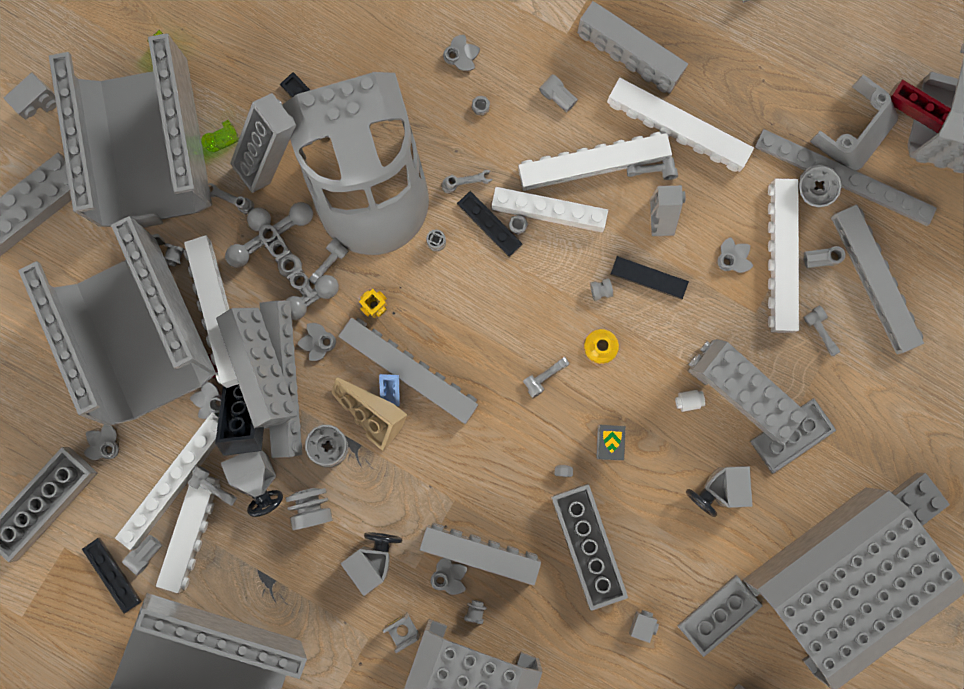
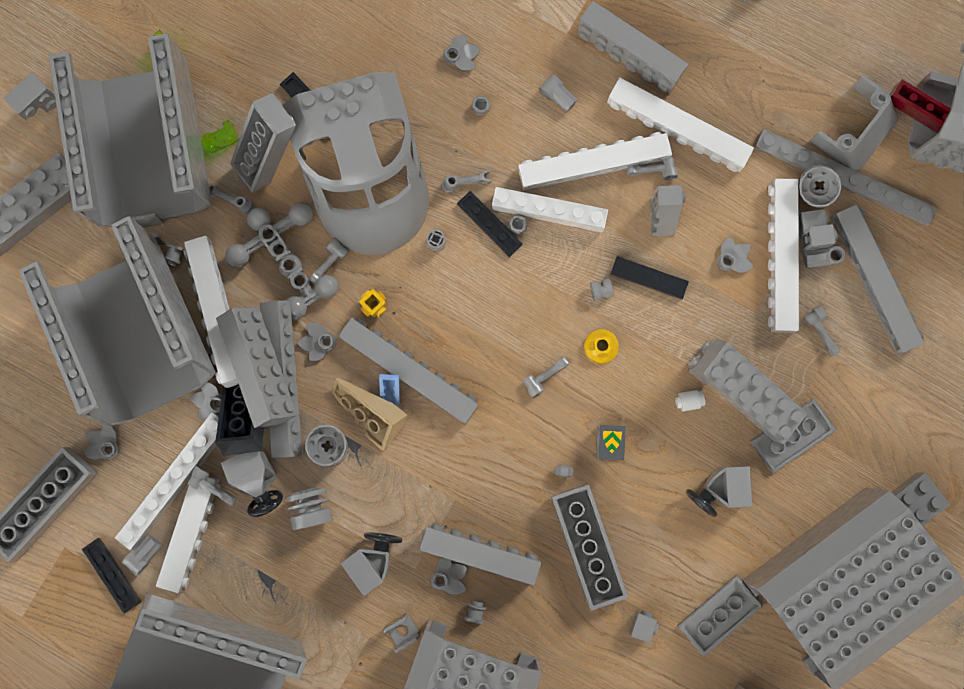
none -> light grey brick [798,209,837,253]

